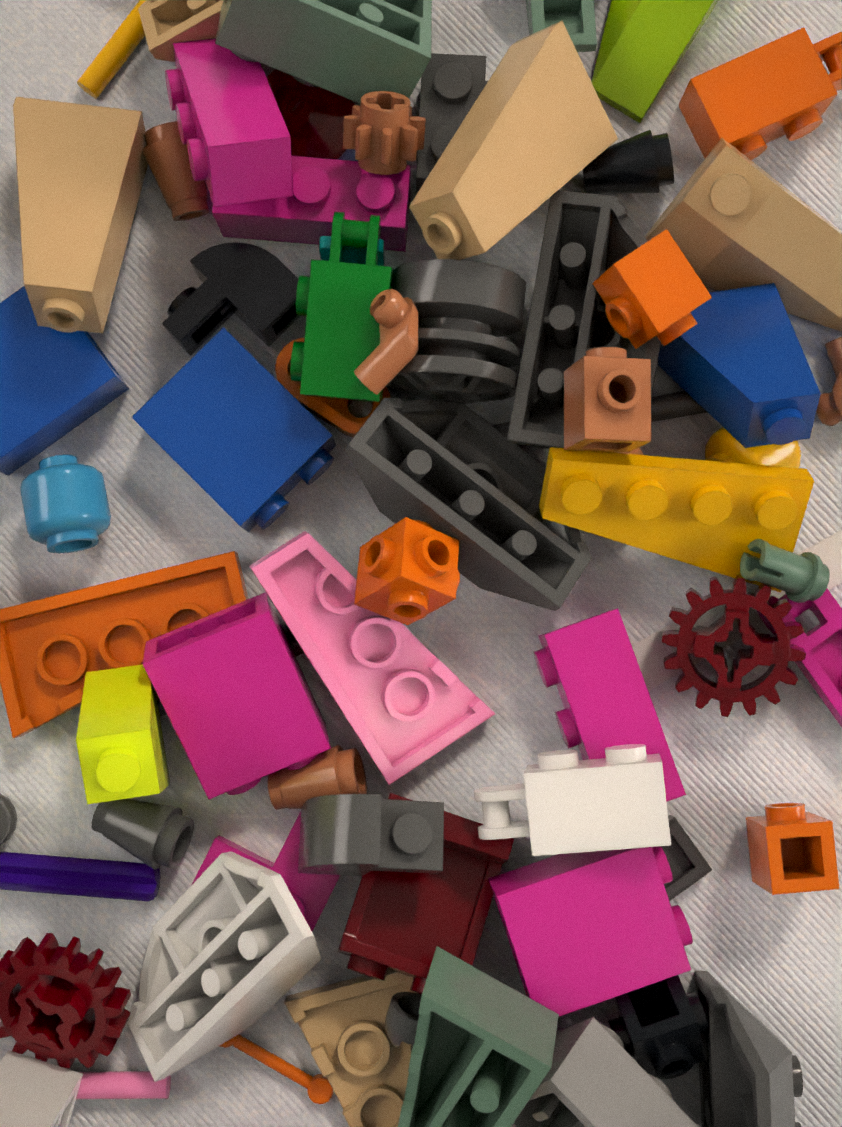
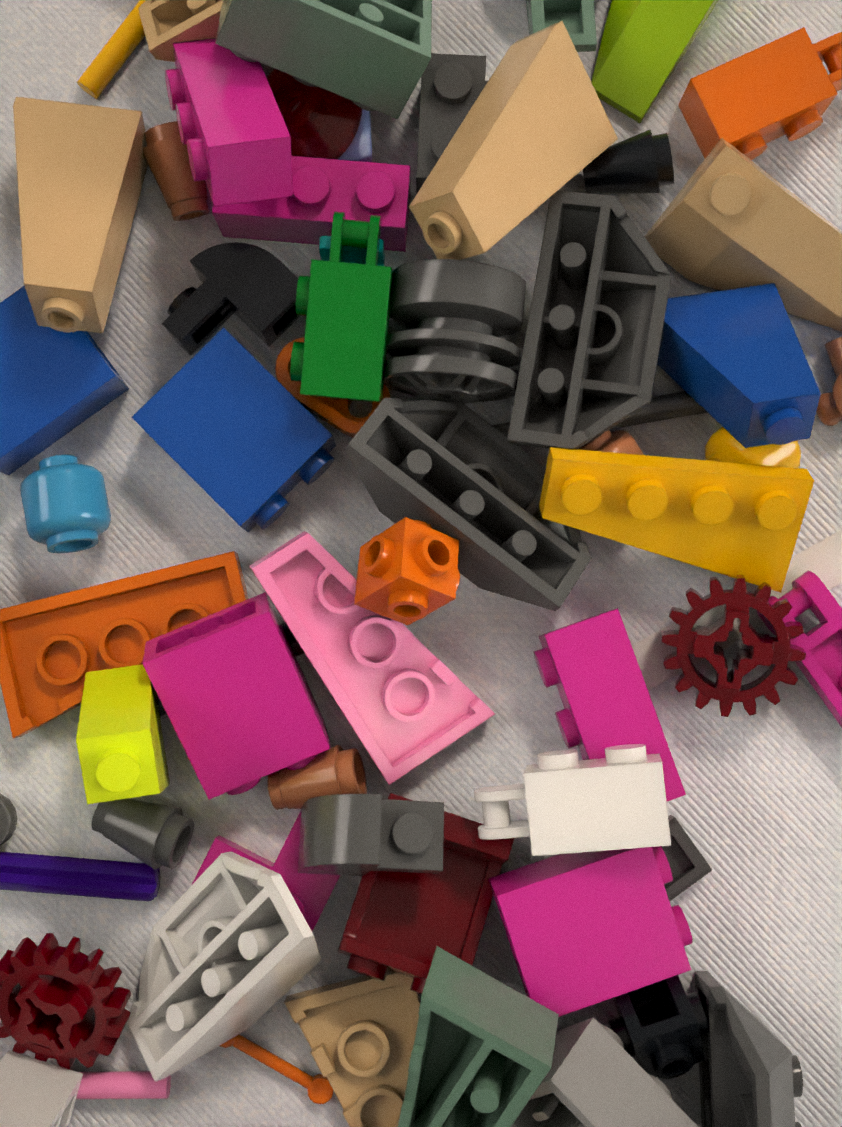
nougat gear [343,91,426,175] -> none
nougat arm [353,289,418,395] -> none
dark grey hinge [385,992,422,1052] -> none
nougat brick [564,347,651,453] -> none
orange brick [592,229,712,349] -> none
sand green pin [740,539,830,603] -> none
orange brick [746,803,839,895] -> none

